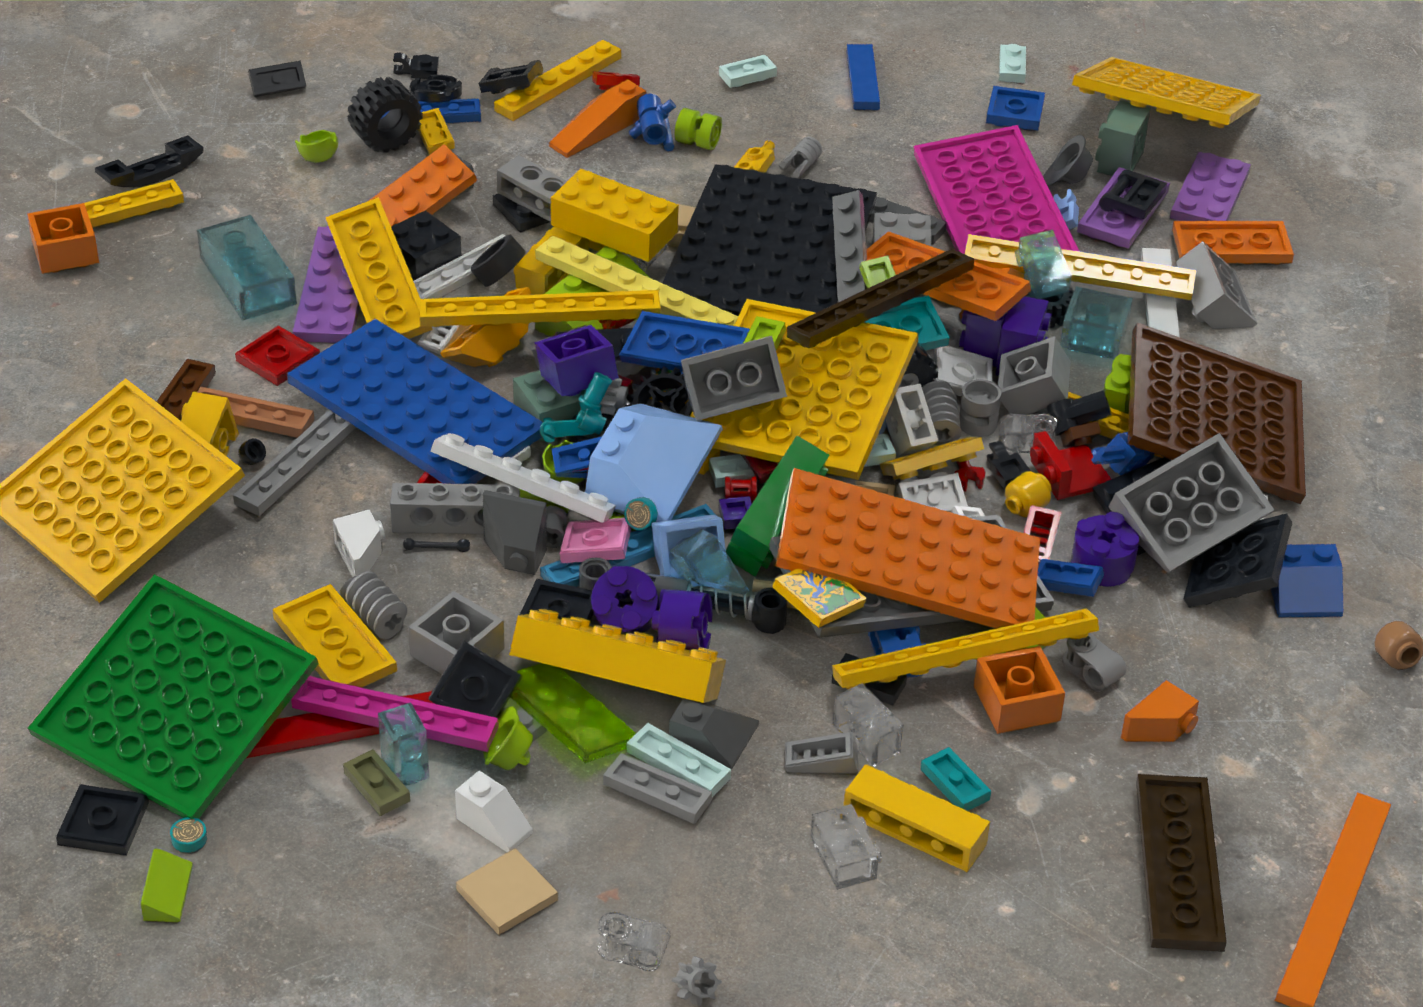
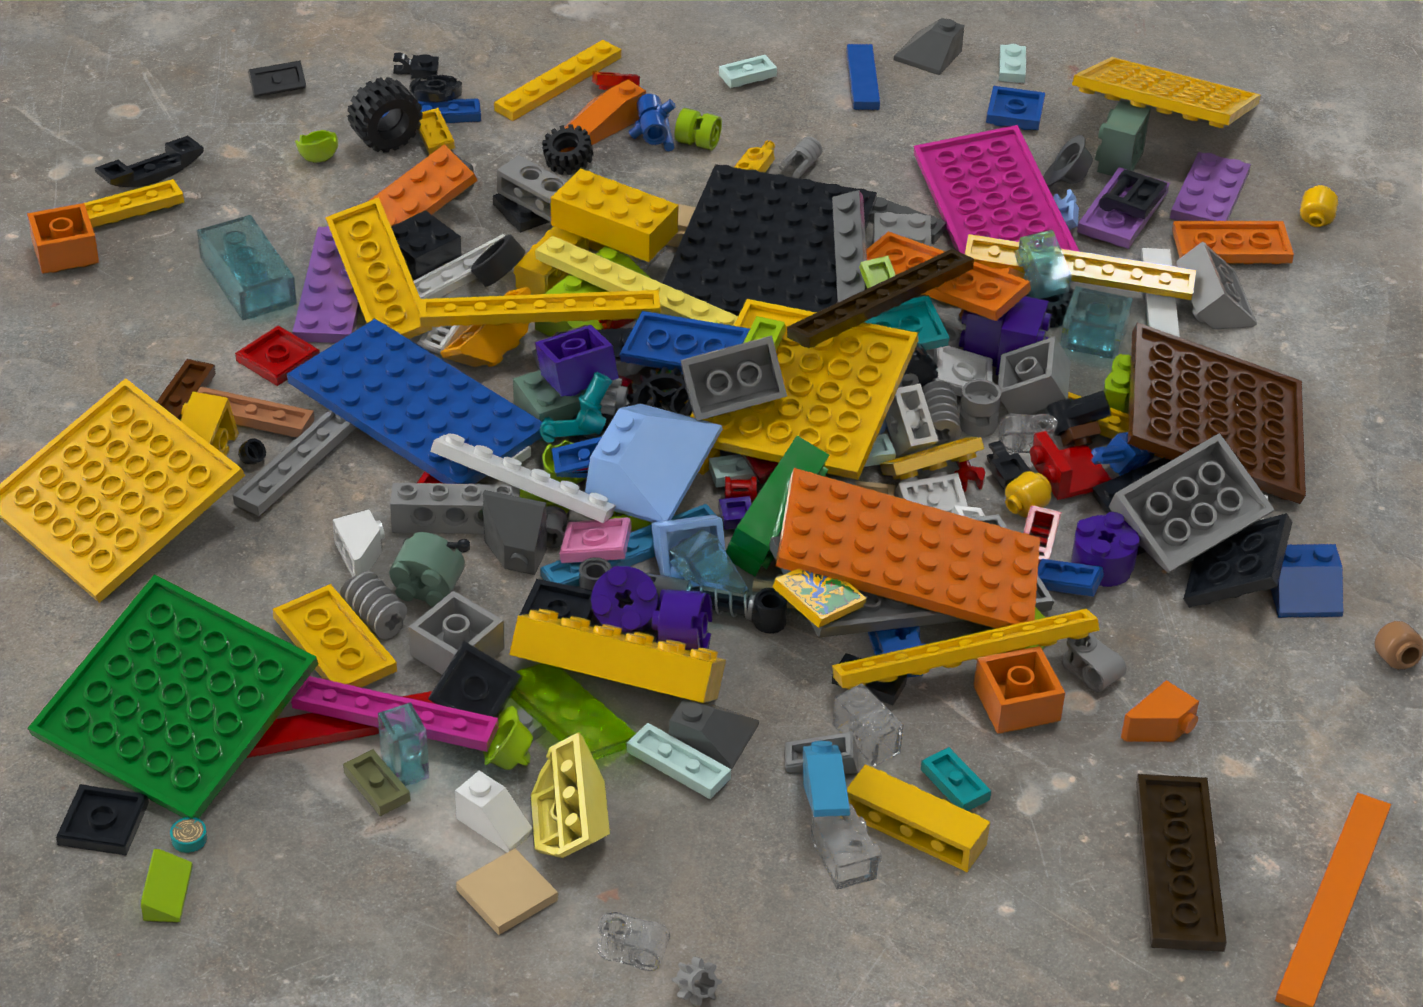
black plate [478,60,543,94] -> none
light grey plate [603,753,712,824] -> none
tile [624,497,658,530] -> none
none -> sand green brick [389,532,465,607]
none -> light yellow wedge [531,732,610,858]
none -> black tyre [542,124,594,175]
none -> dark azure slope [803,741,850,817]
none -> dark grey slope [894,18,965,75]
none -> yellow head [1300,185,1338,227]

